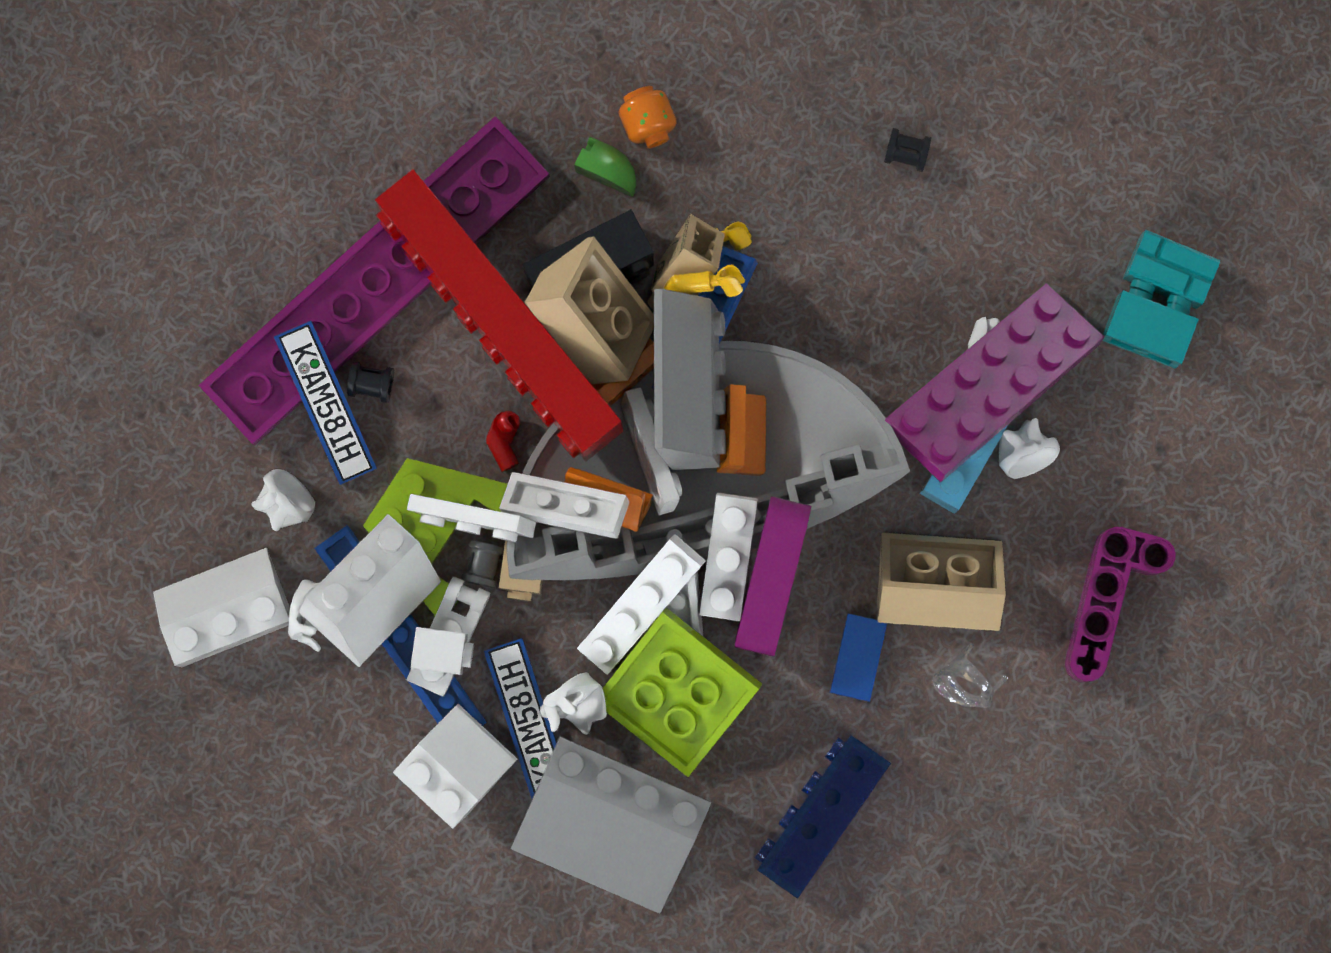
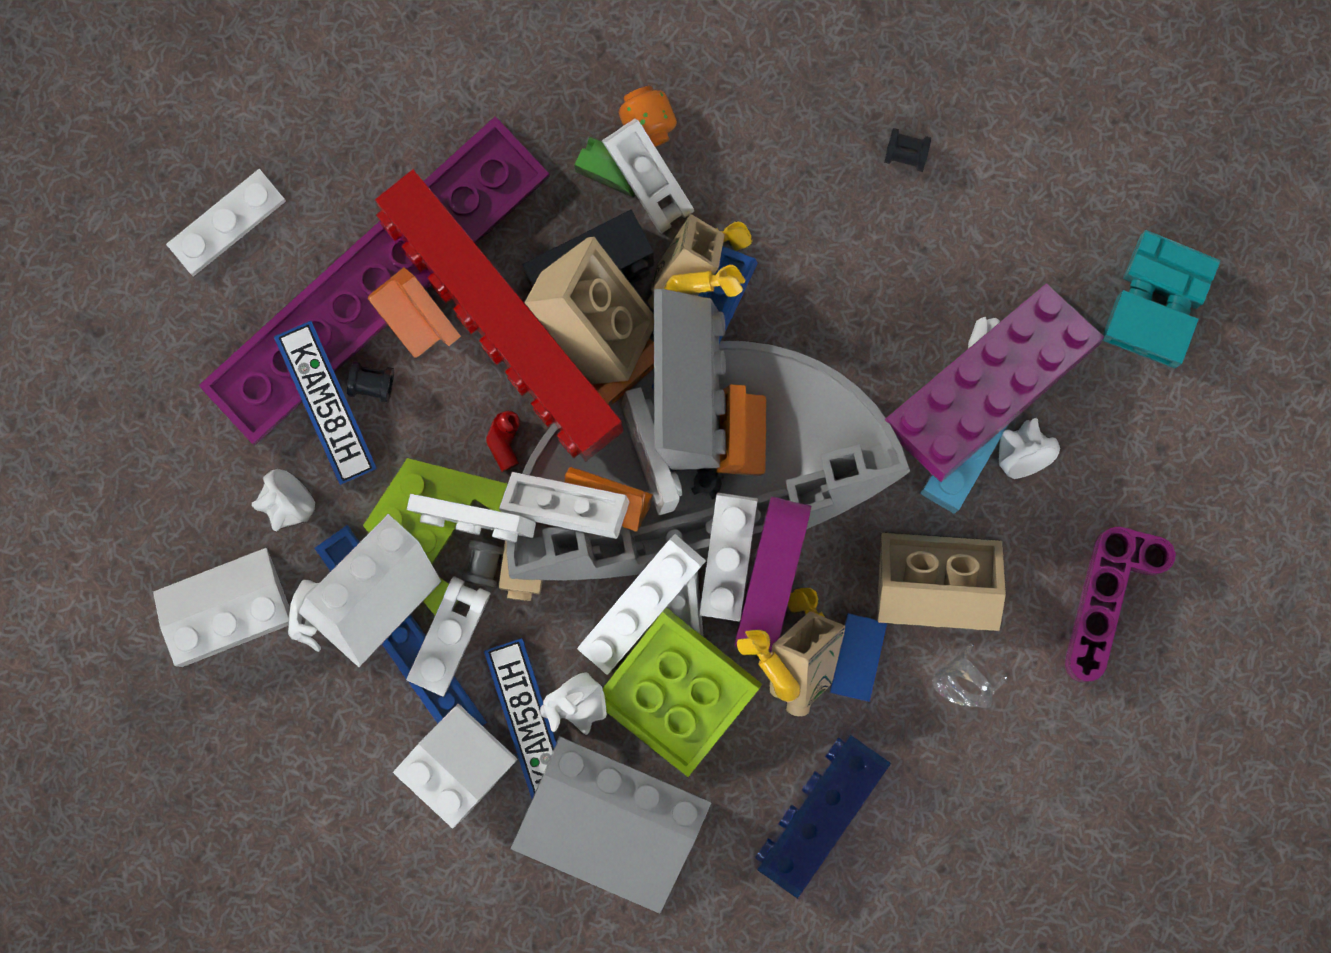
white brick [410,627,474,675] -> none
none -> white plate [166,169,286,277]
none -> orange panel [368,267,461,358]
none -> white plate [602,118,694,234]
none -> black piece [691,468,724,500]
none -> torso [737,588,845,716]

